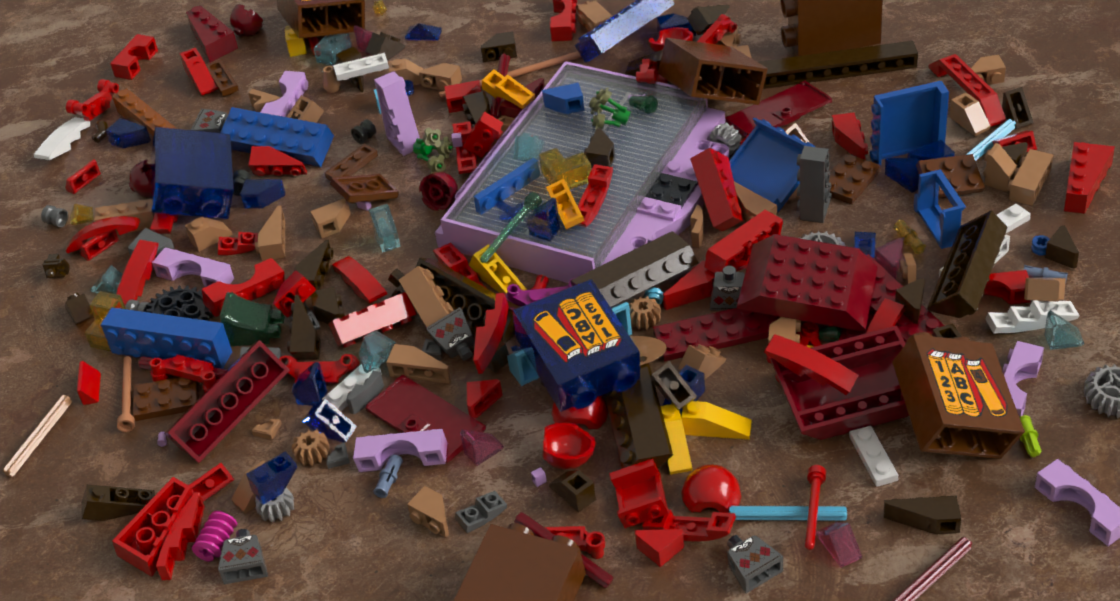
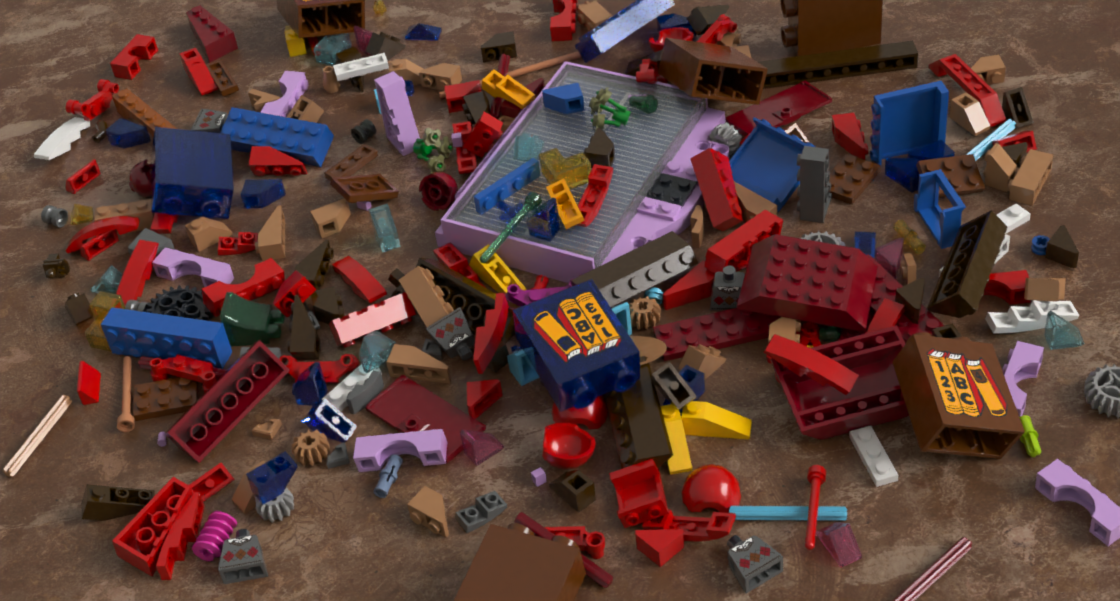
pearl dark grey wheel [229,170,251,196] -> none
dark red cylinder [230,4,264,36] -> none
dark brown slope [883,495,961,535] -> none
sand blue pin [1024,265,1068,284] -> none
red wedge [1064,142,1115,214] -> none

